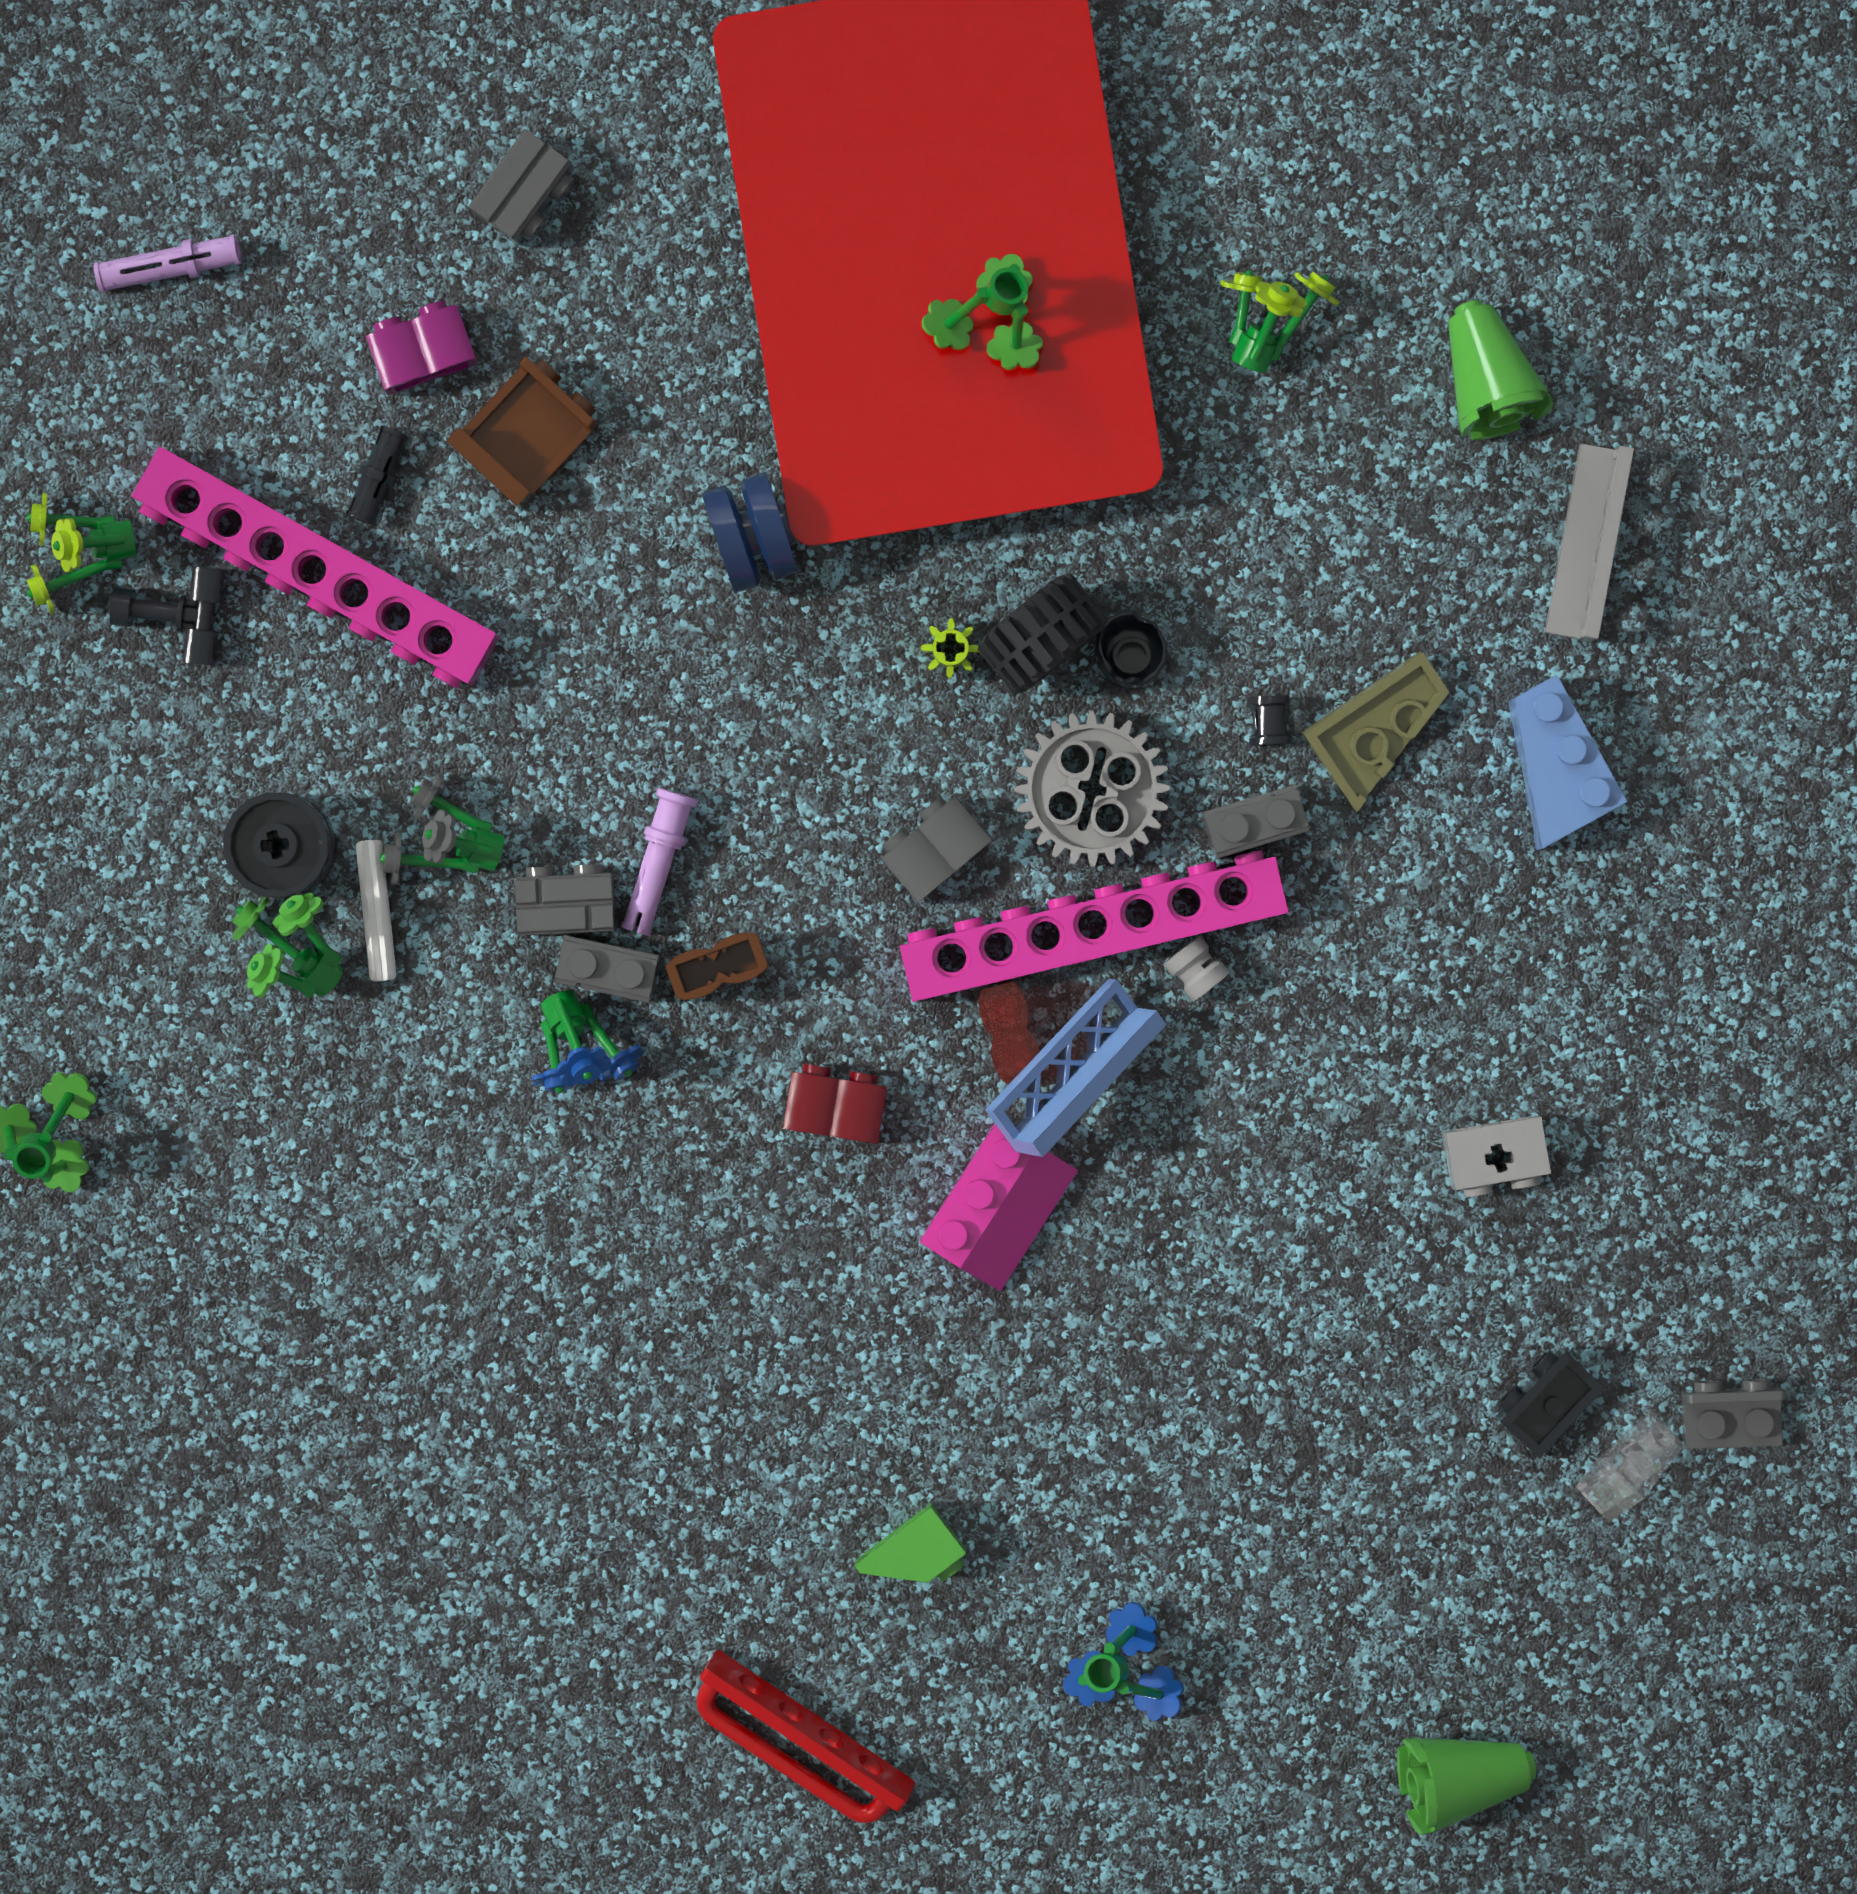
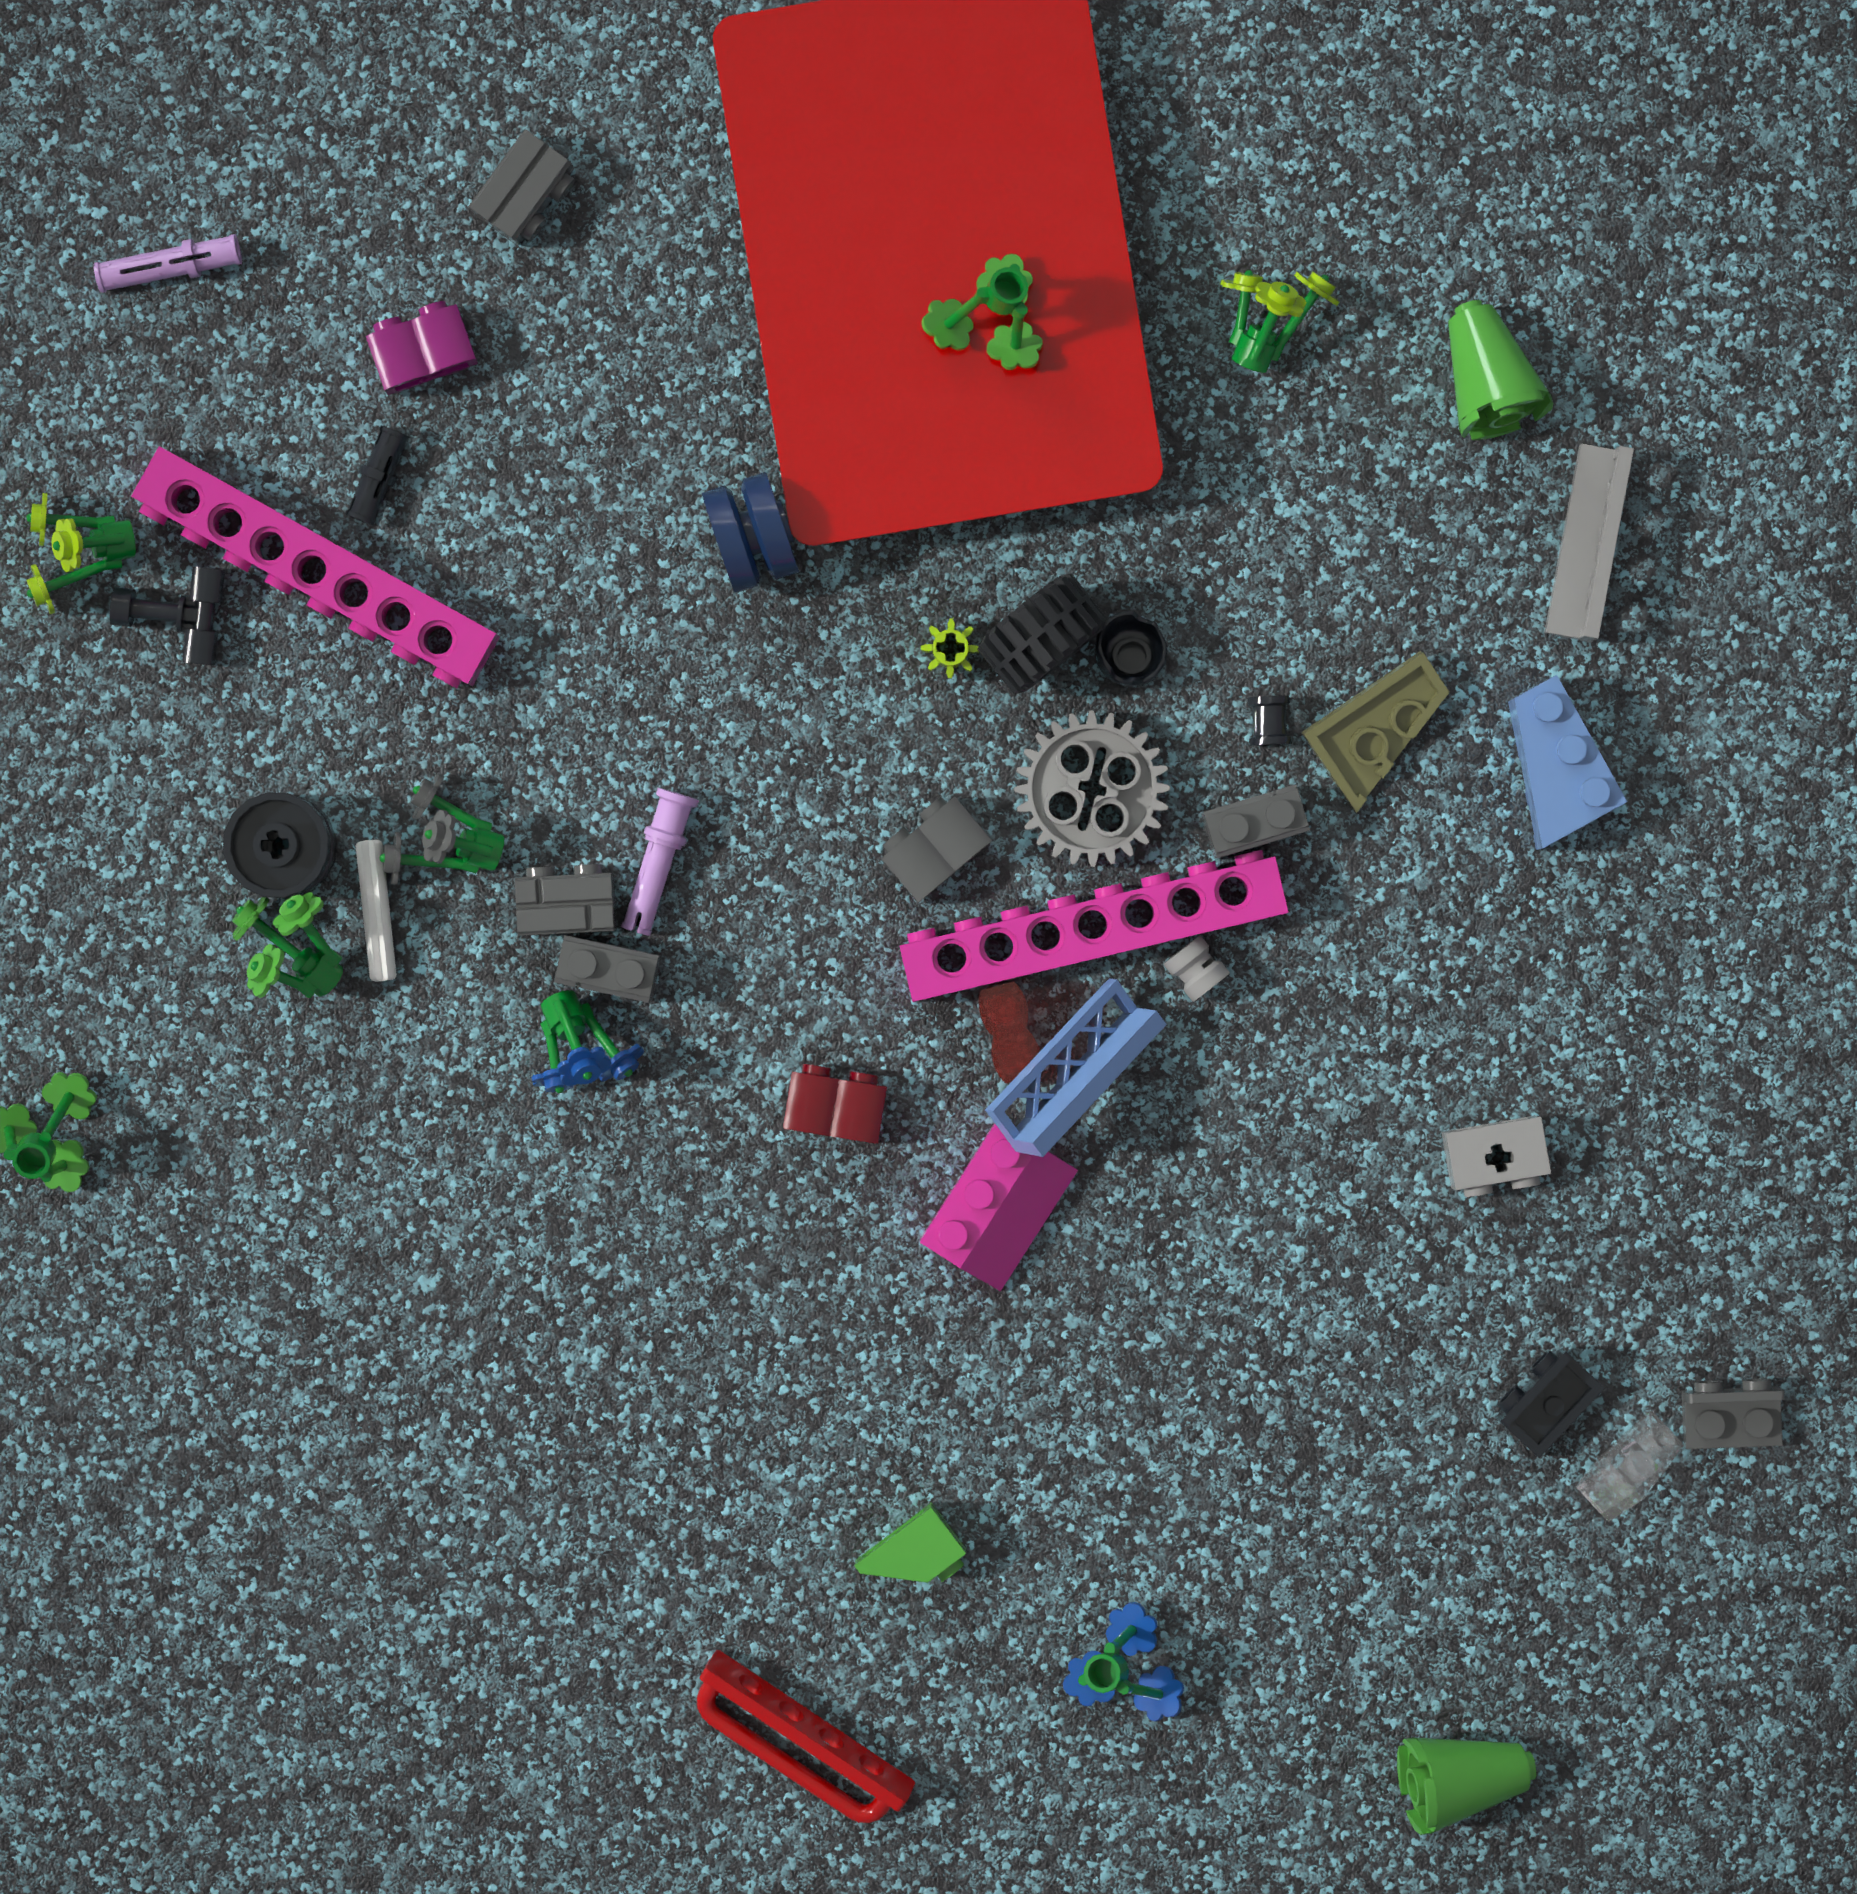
reddish brown panel [446,356,599,510] -> none
reddish brown brick [665,933,770,1000] -> none

